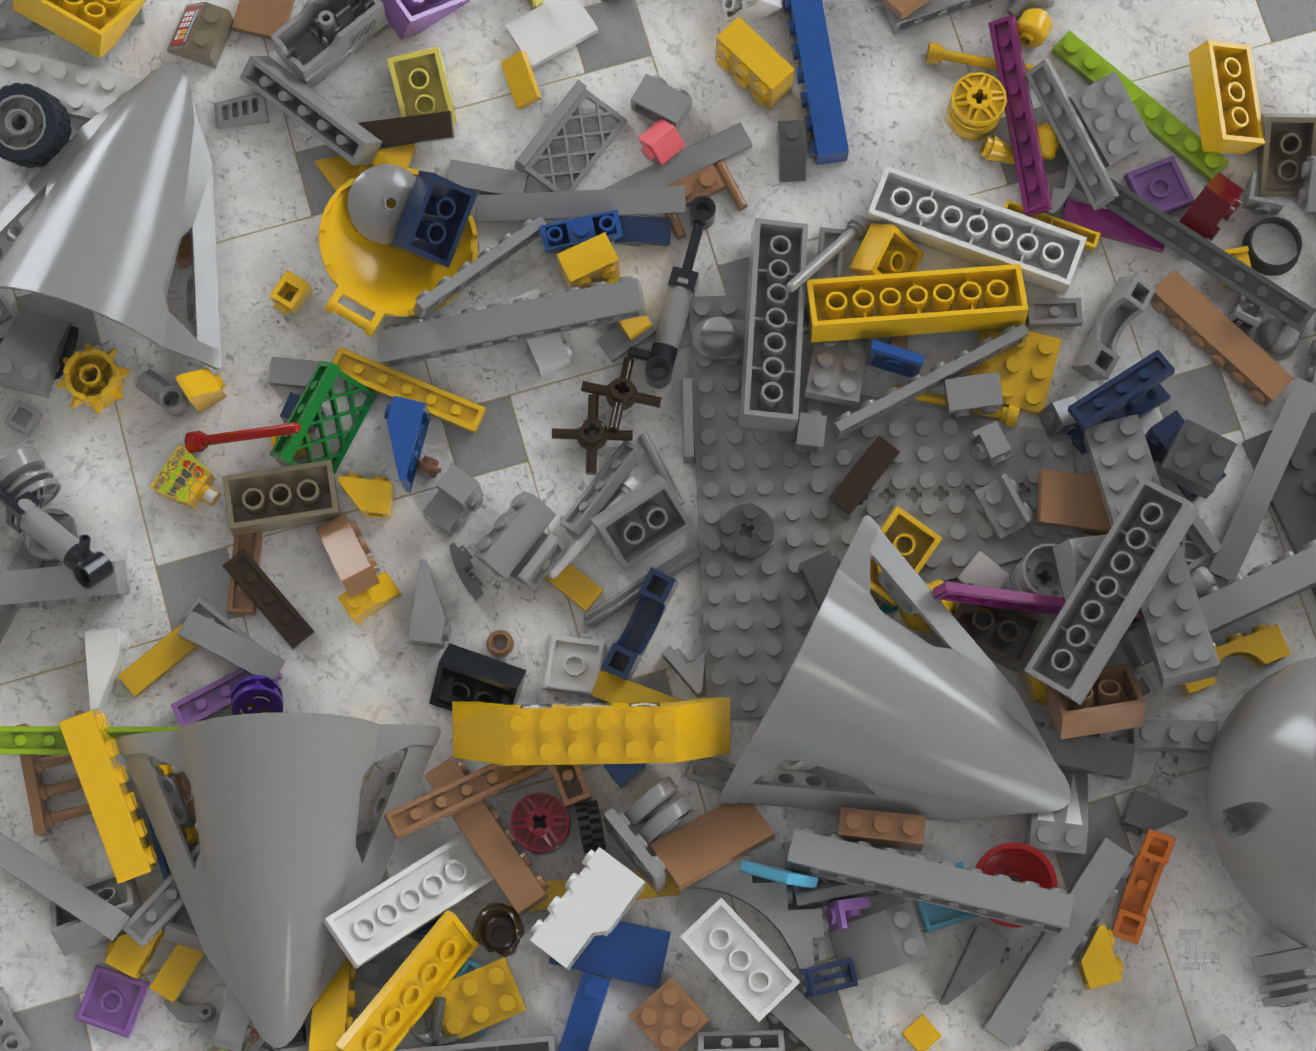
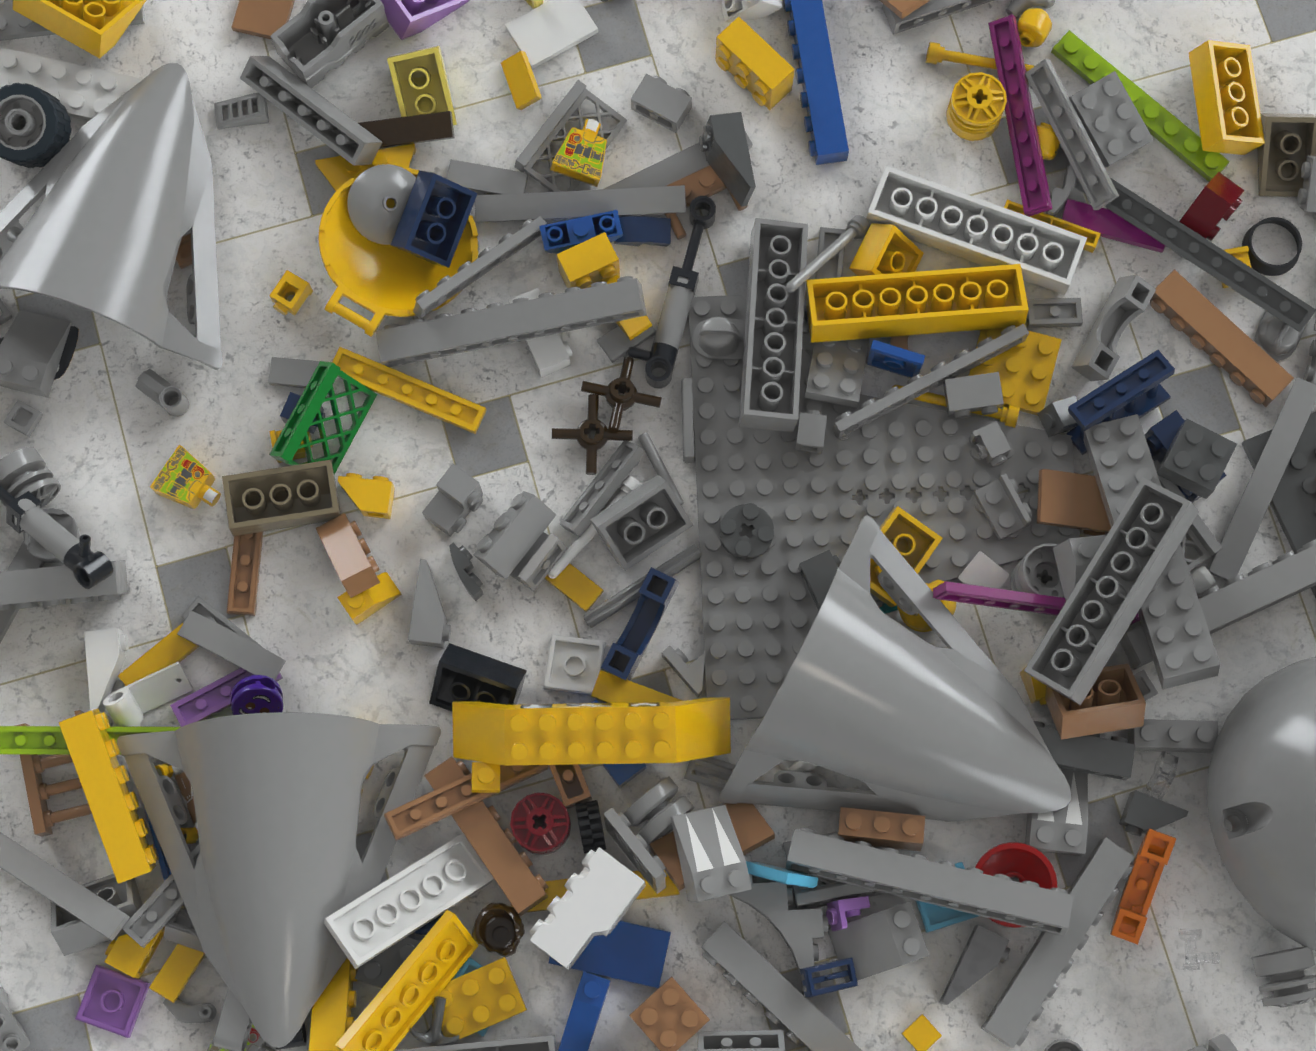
yellow brick [56,343,131,414] -> none
dark tan slope [167,2,233,68] -> none
yellow slope [175,368,227,414] -> none
red piece [184,423,301,453] -> none
dark brown tile [222,549,314,650] -> none
blue slope [384,396,431,493] -> none
medium nougat plate [416,455,442,478] -> none
medium nougat plate [486,630,514,658] -> none
coral brick [638,119,686,165] -> none
white plate [680,898,800,1022] -> none
dark grey slope [777,120,806,182] -> none
dark brown tile [828,436,900,516] -> none
dark brown brick [953,583,1045,673] -> none
yellow cone [980,135,1015,165] -> none
yellow slope [1076,924,1124,990] -> none
medium lavender tile [1124,156,1195,214] -> none
yellow arch [1179,623,1291,698] -> none
light grey slope [1229,294,1264,337] -> none
light grey bracket [1242,171,1284,215] -> none
none -> white door [103,661,193,726]
none -> yellow plate [471,762,500,793]
none -> torso [550,119,607,187]
none -> light grey slope [671,805,752,902]
none -> dark grey slope [699,112,756,207]

